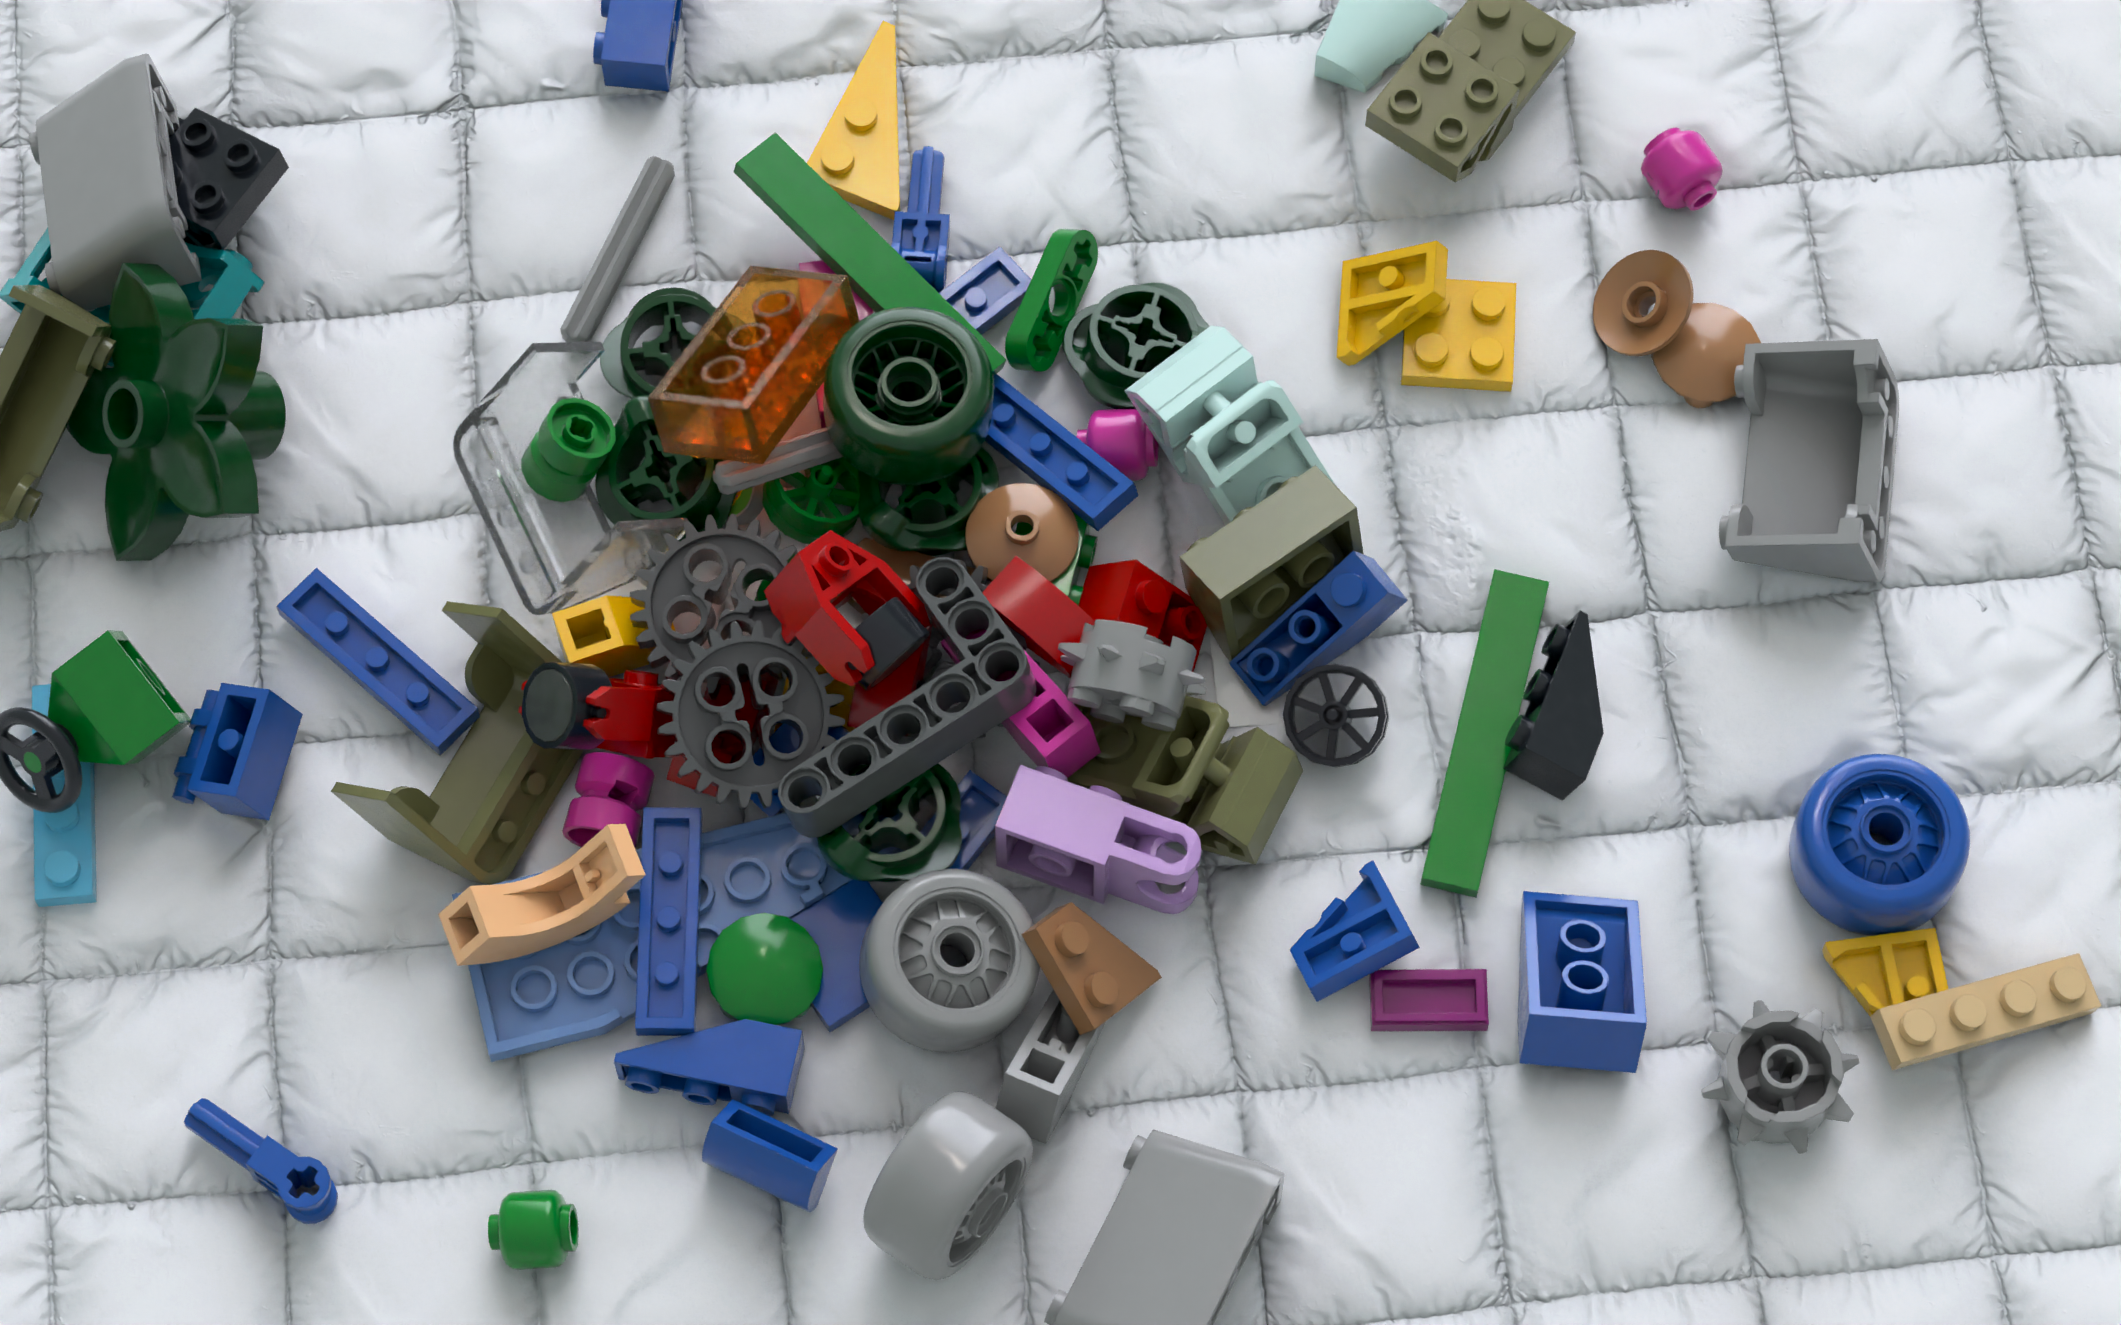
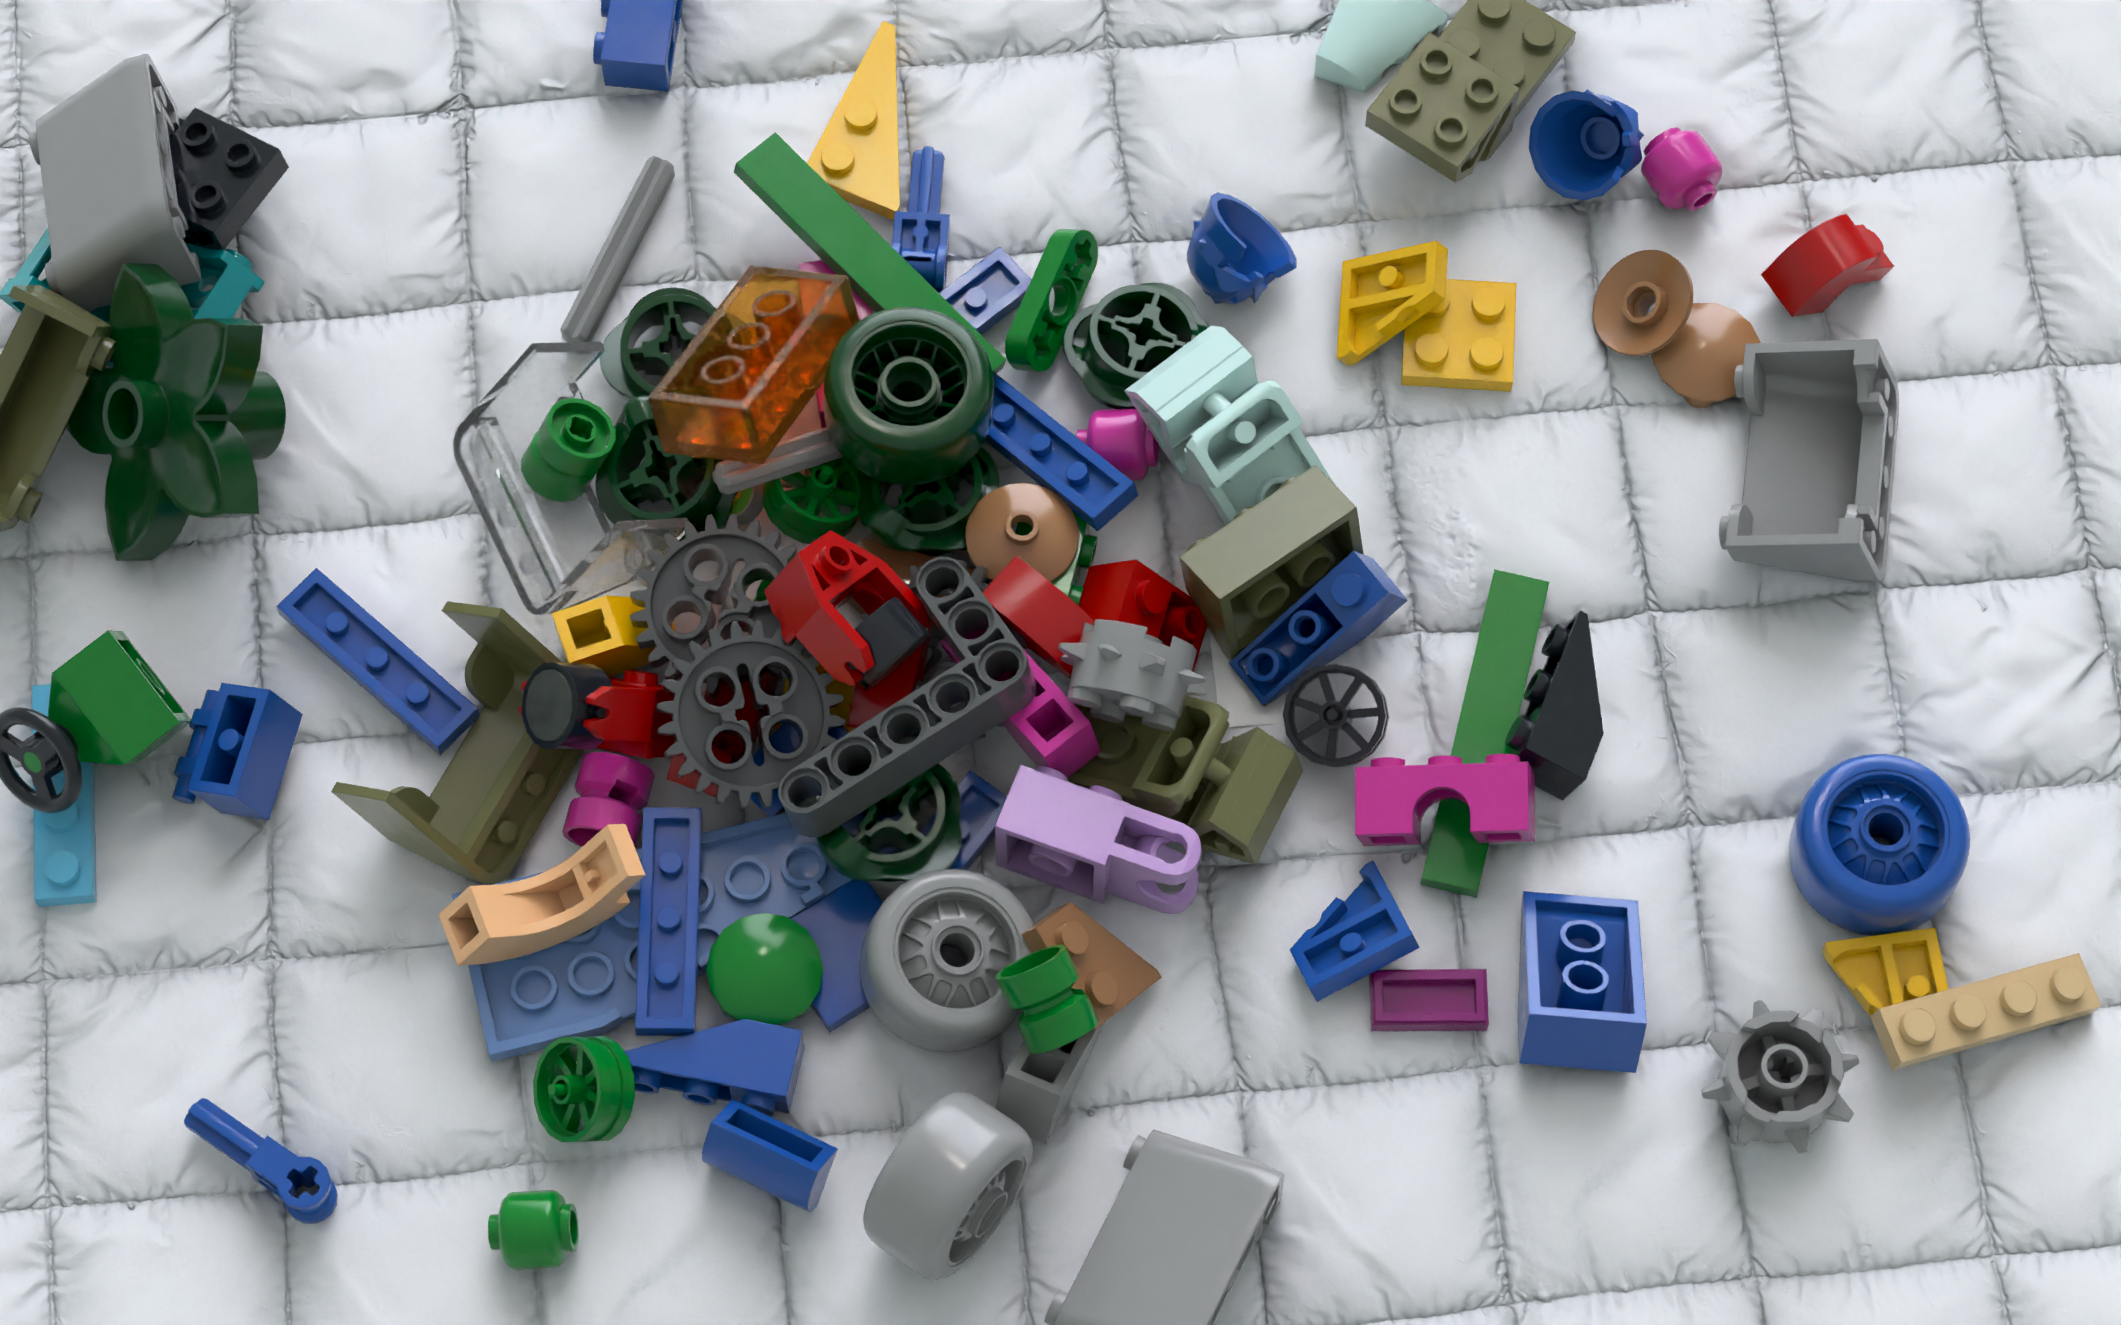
none -> green wheel [533,1036,635,1142]
none -> green wheel [995,944,1099,1054]
none -> blue helmet [1187,192,1297,304]
none -> dark pink arch [1355,754,1535,846]
none -> blue helmet [1529,89,1644,201]
none -> red brick [1761,214,1894,317]

